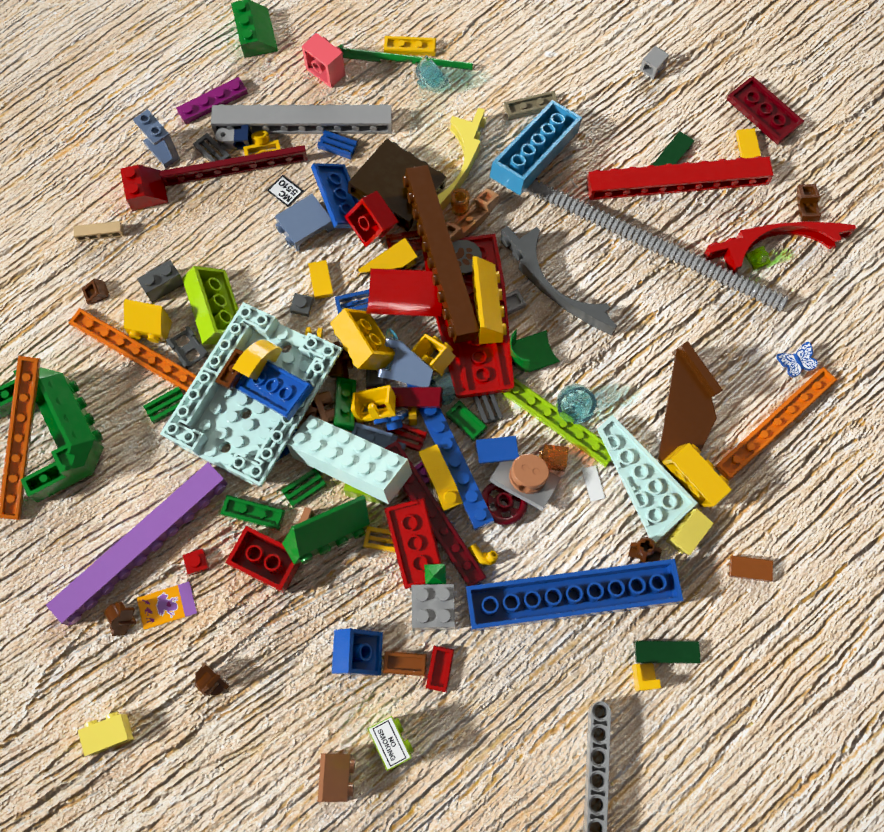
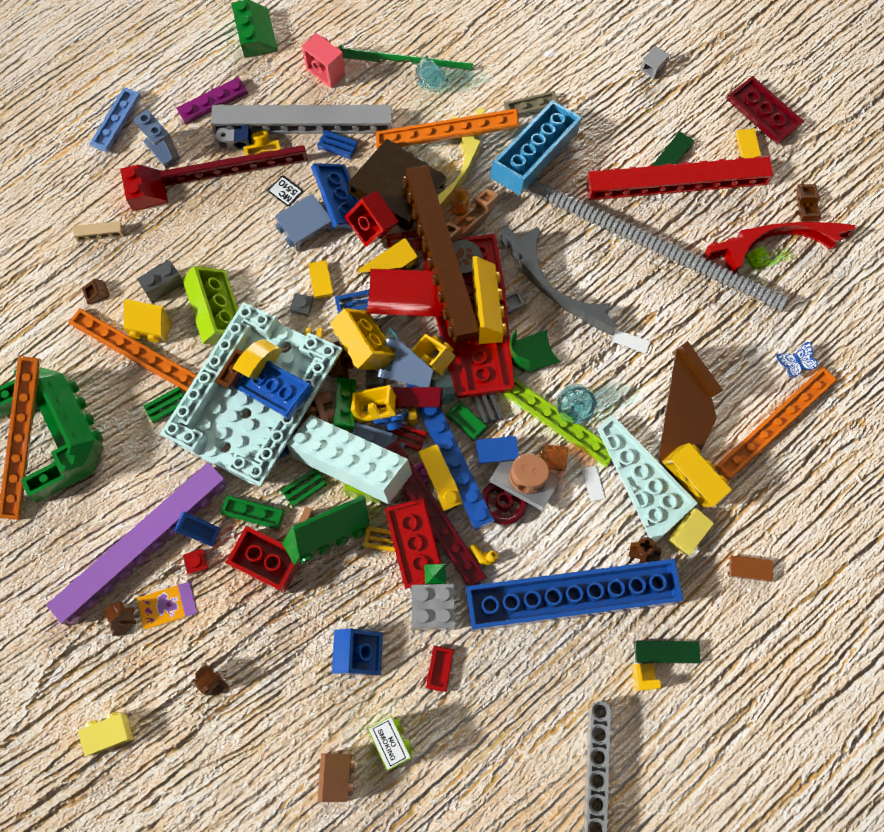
dark grey piece [166,326,209,370] -> none
dark grey tile [193,133,231,162] -> none
dark orange tile [383,651,427,677] -> none
yellow tile [384,36,436,56] -> none
none -> medium blue plate [90,87,141,153]
none -> blue tile [174,512,221,547]
none -> orange tile [376,108,520,149]
none -> white sticker [612,329,650,354]

